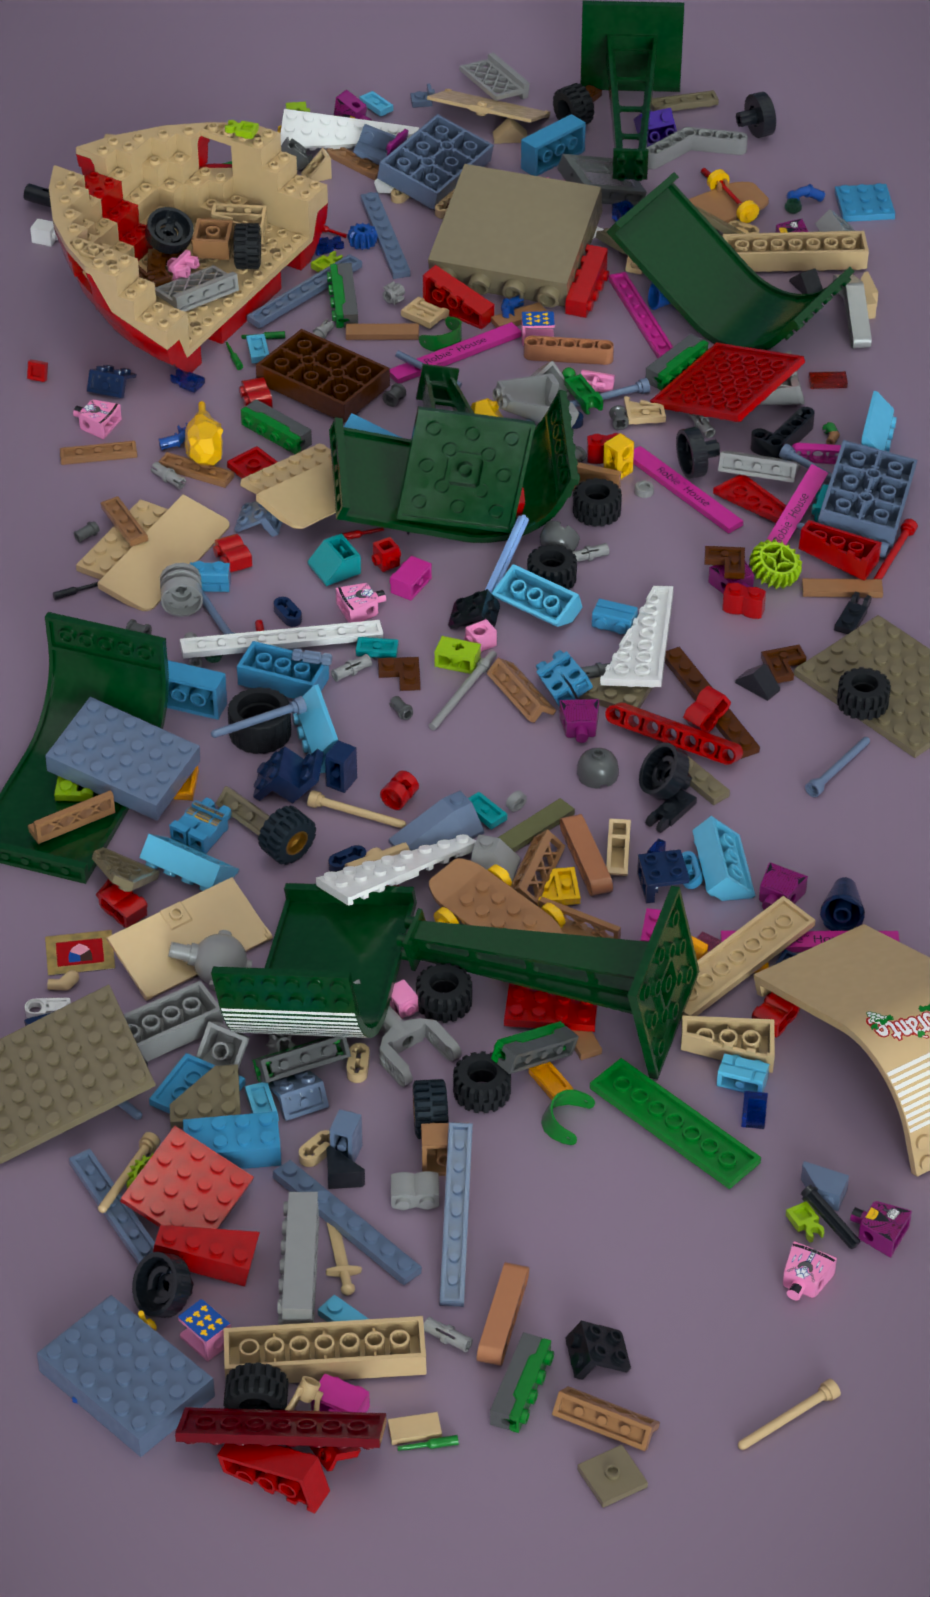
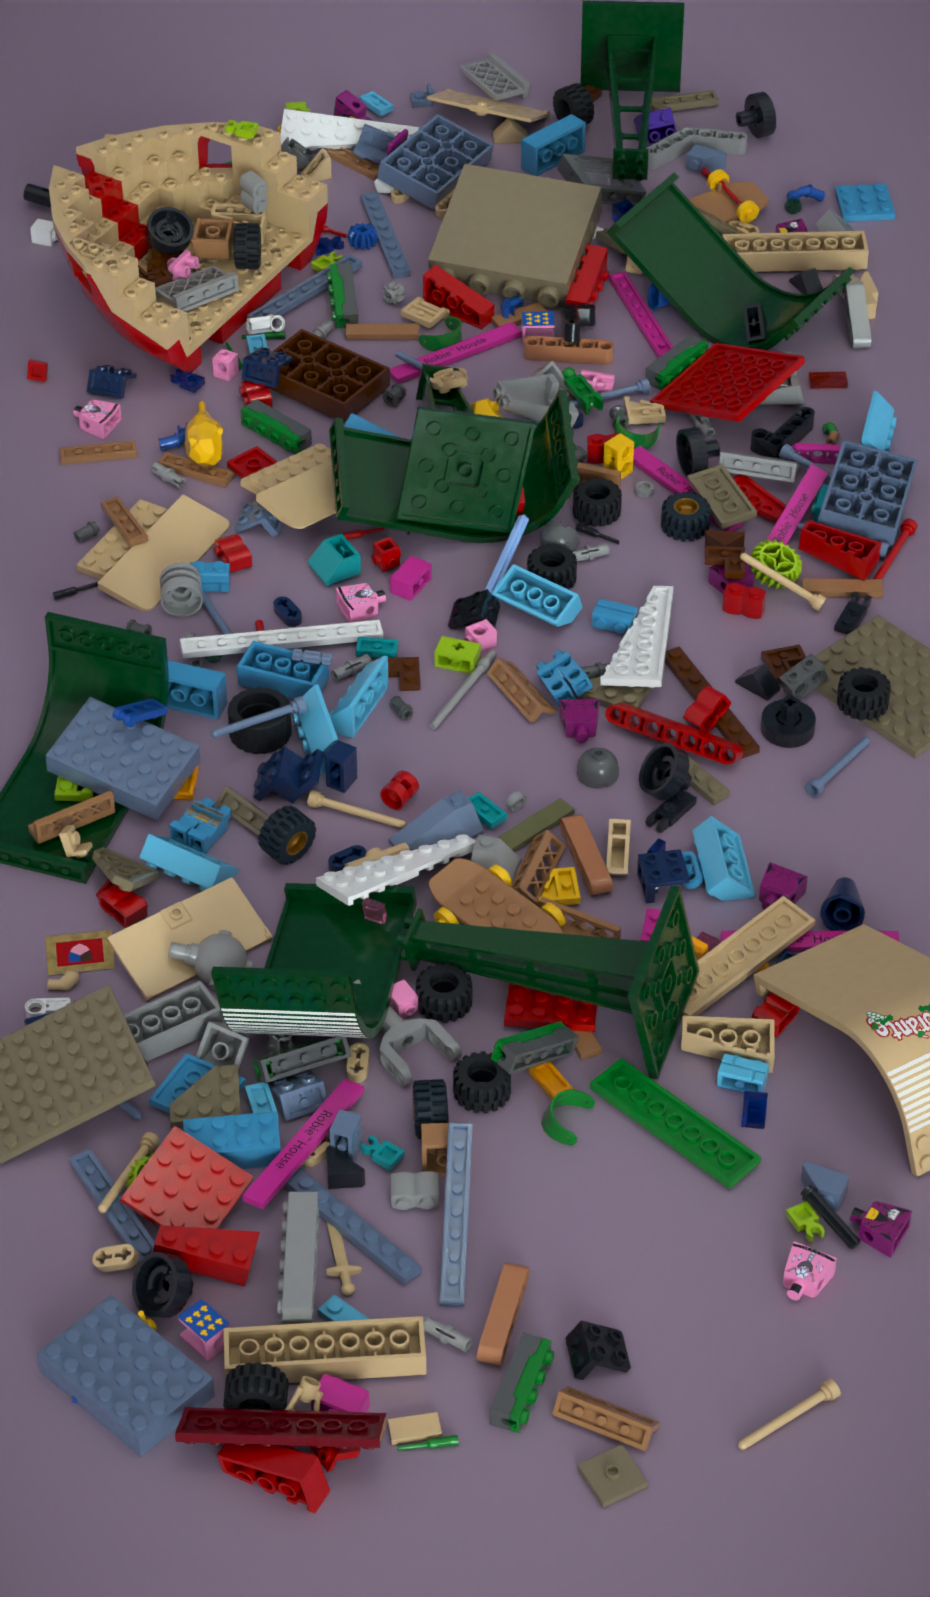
none -> tan bracket [59,824,93,858]
none -> tan beam [92,1244,139,1272]
none -> blue plate [112,698,168,727]
none -> bright pink brick [212,349,239,381]
none -> light grey brick [240,170,268,214]
none -> dark blue bracket [242,347,293,388]
none -> dark pink tile [242,1079,364,1209]
none -> white piece [246,314,285,334]
none -> medium azure slope [330,656,389,738]
none -> teal plate [361,1135,405,1172]
none -> clear pink tile [362,898,388,924]
none -> tan plate [430,368,468,393]
none -> black beam [561,304,596,342]
none -> black piece [576,523,619,544]
none -> green piece [615,413,661,449]
none -> black wheel [661,492,711,542]
none -> sand blue slope [686,144,727,173]
none -> dark tan plate [687,464,757,529]
none -> reddish brown slope [705,530,745,547]
none -> tan piece [740,553,827,611]
none -> black slope [743,303,767,342]
none -> black piece [761,696,816,748]
none -> dark grey brick [779,653,828,701]

